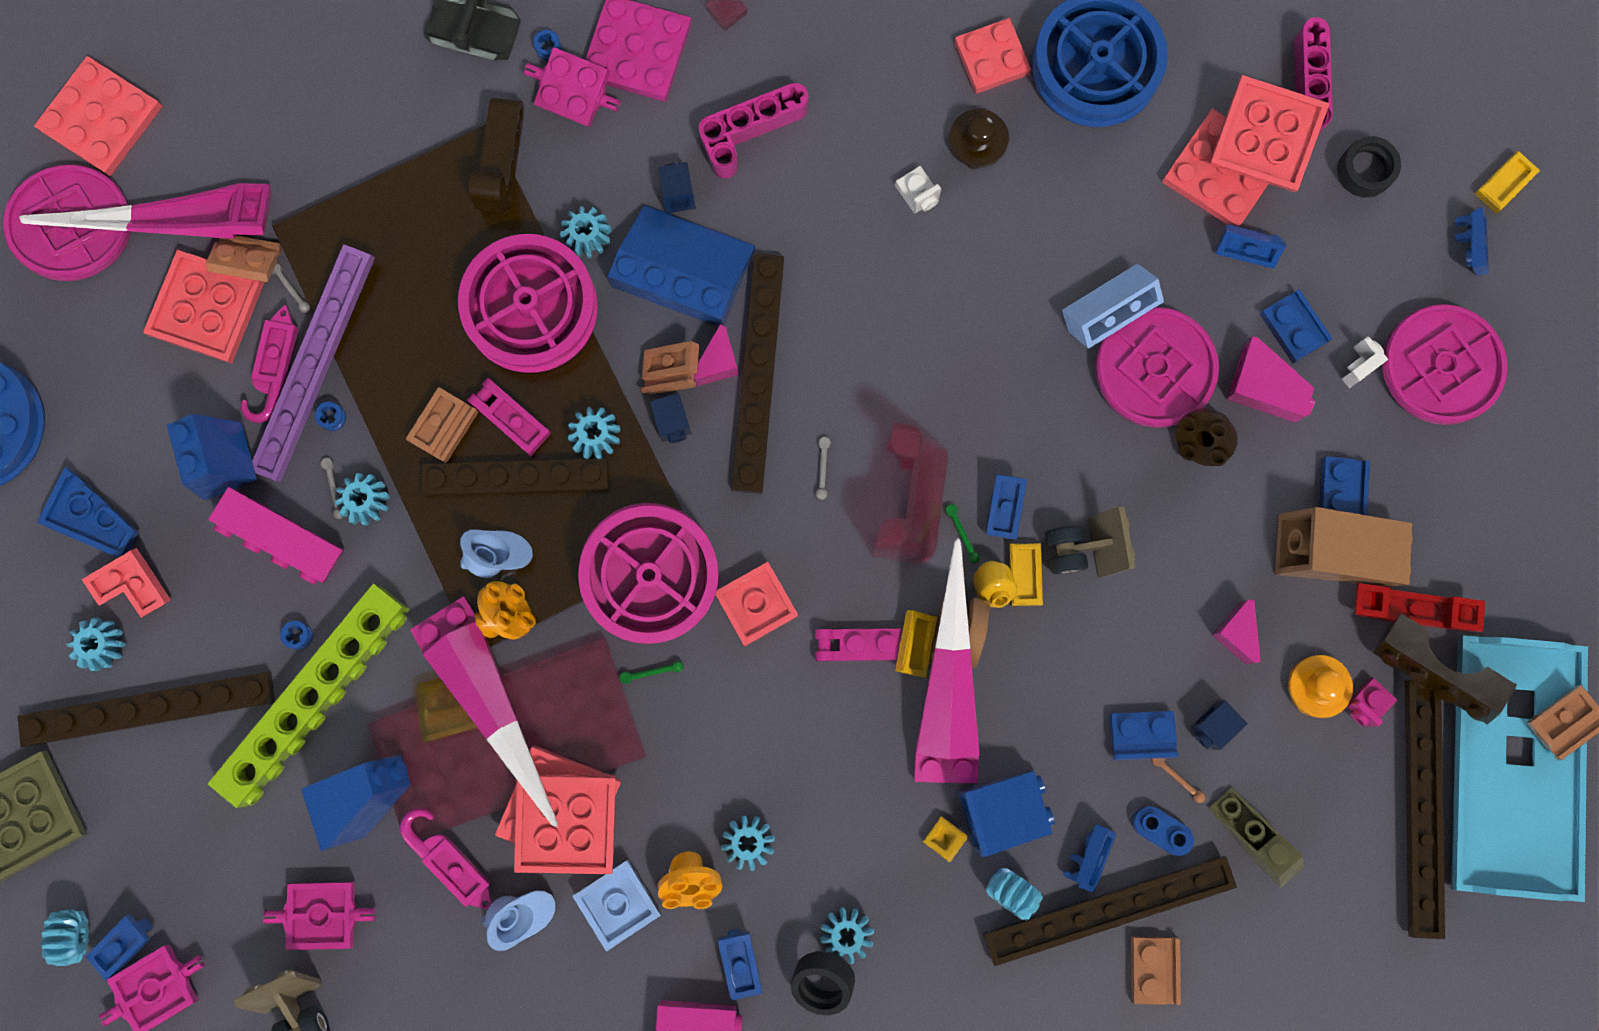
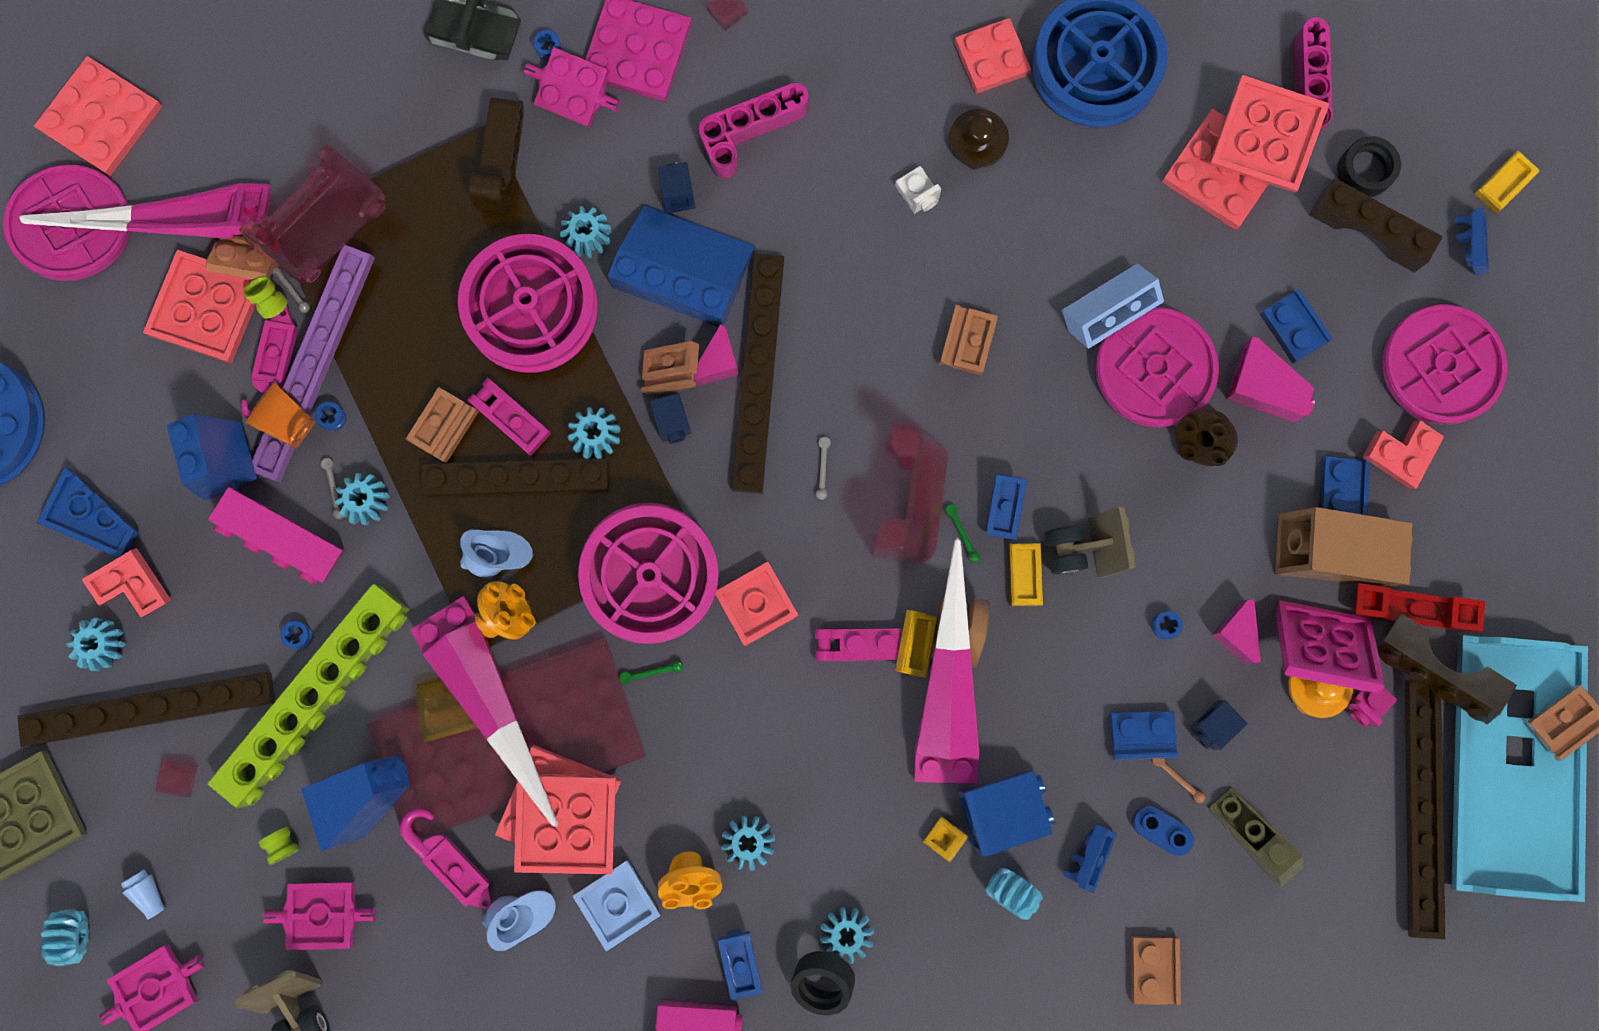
blue plate [86,914,154,981] -> none
yellow head [972,561,1017,608] -> none
dark brown plate [983,856,1237,967] -> none
blue plate [1216,224,1286,269] -> none
white bracket [1342,336,1388,388] -> none
none -> light blue cone [121,869,166,920]
none -> clear pink plate [155,760,198,797]
none -> clear pink windscreen [239,143,386,284]
none -> lime wheel [243,276,288,319]
none -> orange piece [246,382,316,448]
none -> lime wheel [258,827,300,865]
none -> nougat plate [939,305,998,376]
none -> blue bush [1151,611,1183,640]
none -> dark pink plate [1275,600,1385,694]
none -> dark brown arch [1309,178,1443,273]
none -> coral plate [1362,421,1444,489]

